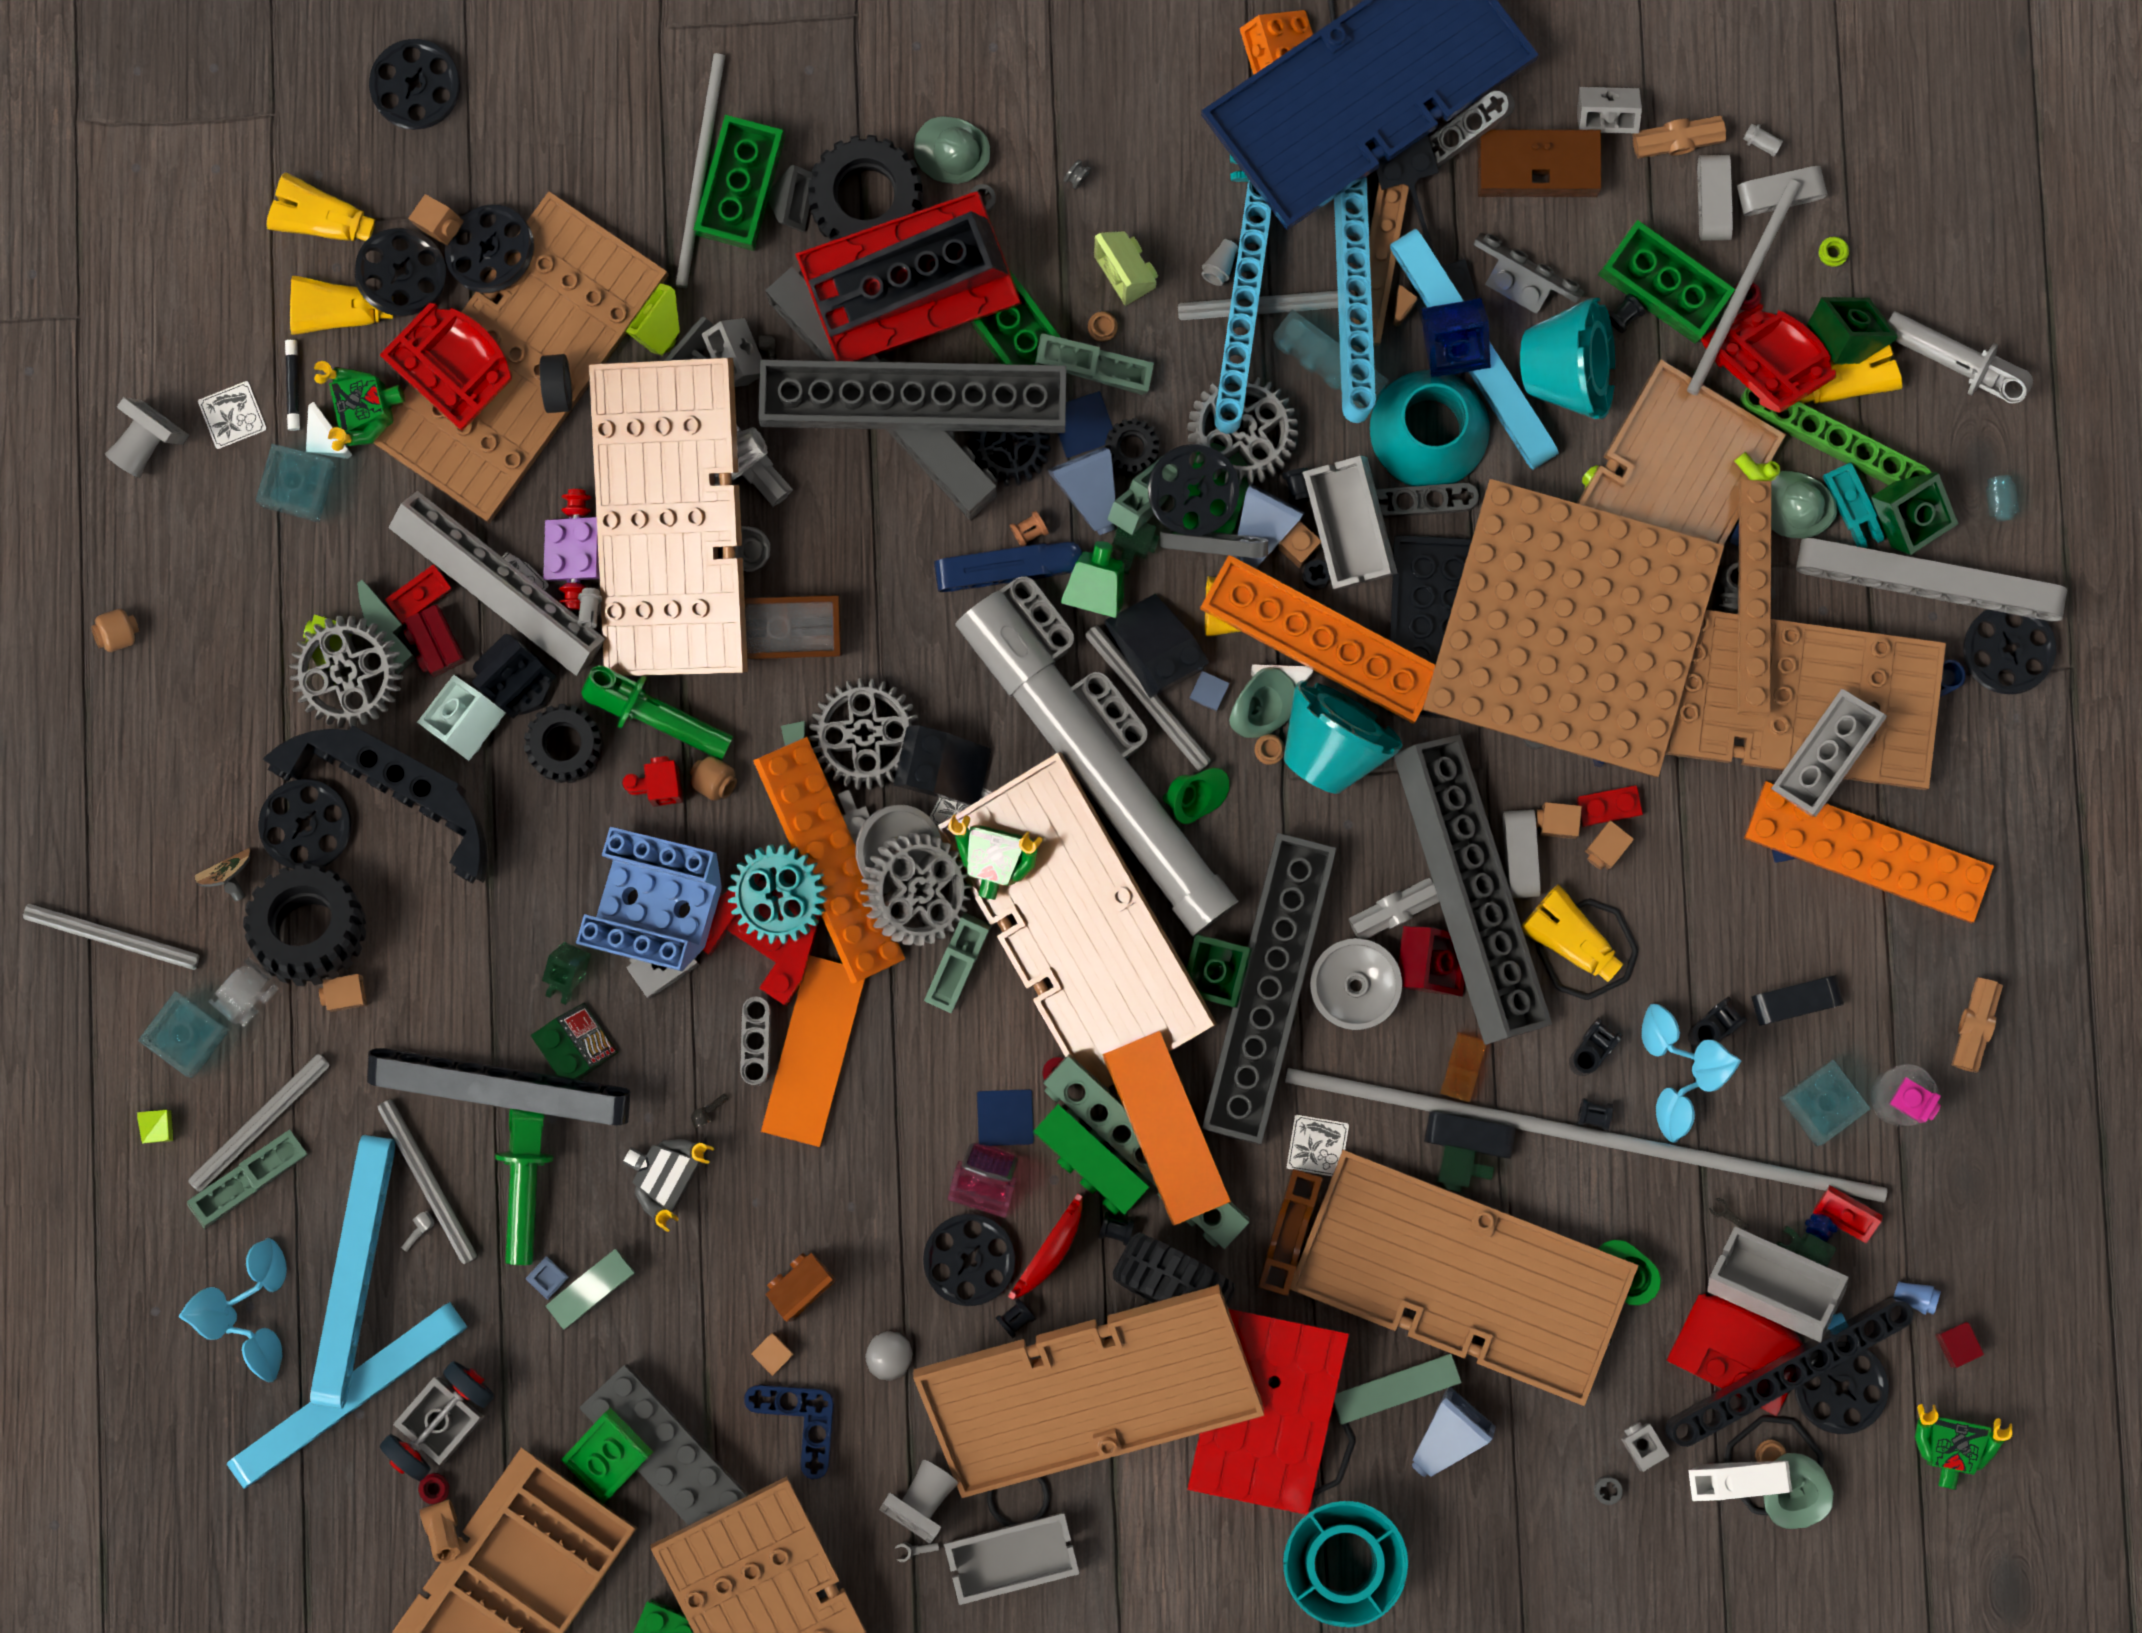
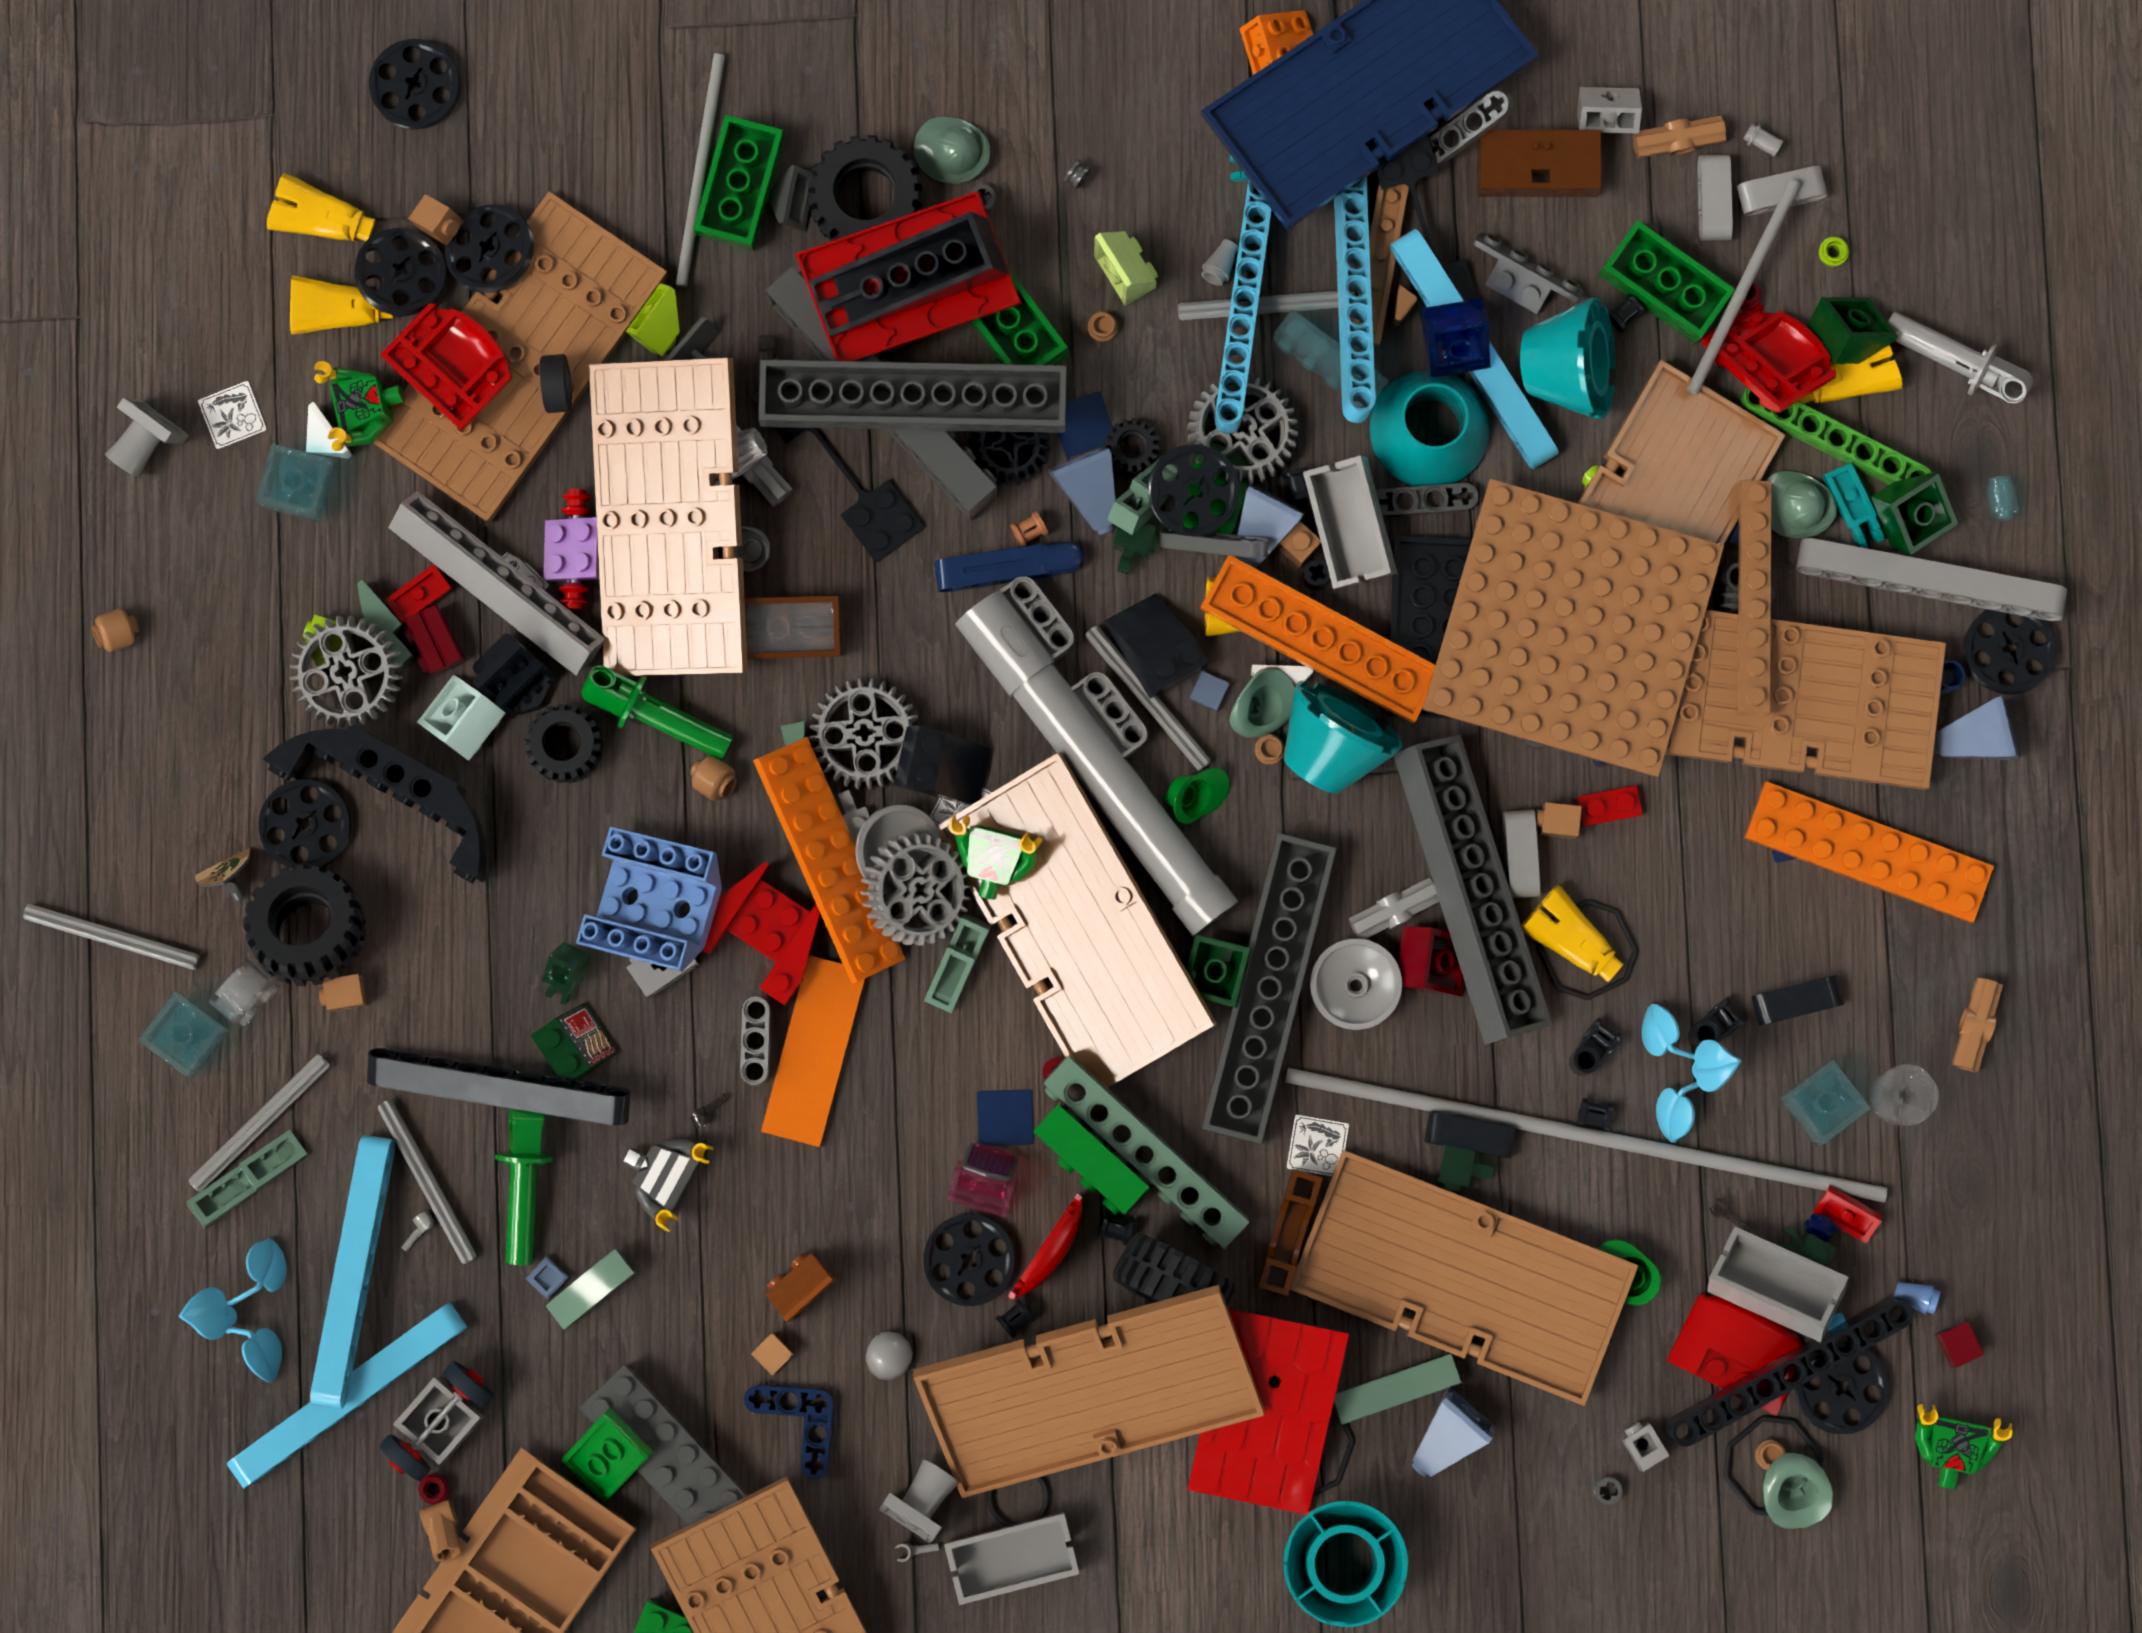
lime slope [137,1110,173,1144] -> none
black bar [285,340,300,431] -> none
light grey pin [577,588,602,629] -> none
red brick [622,756,683,807] -> none
light grey brick [702,318,762,387] -> none
teal gear [728,844,828,944] -> none
sand green slope [1035,333,1154,395] -> none
torso [1061,541,1124,618] -> none
orange tile [1102,1031,1231,1226] -> none
clear orange slope [1440,1032,1486,1102] -> none
medium nougat brick [1584,820,1634,870] -> none
white slope [1688,1461,1792,1501] -> none
lime arm [1734,451,1780,481] -> none
light grey slope [1771,689,1887,817] -> none
dark pink bracket [1889,1077,1941,1123] -> none
none -> black hinge [751,391,924,563]
none -> sand blue slope [1934,696,2020,760]

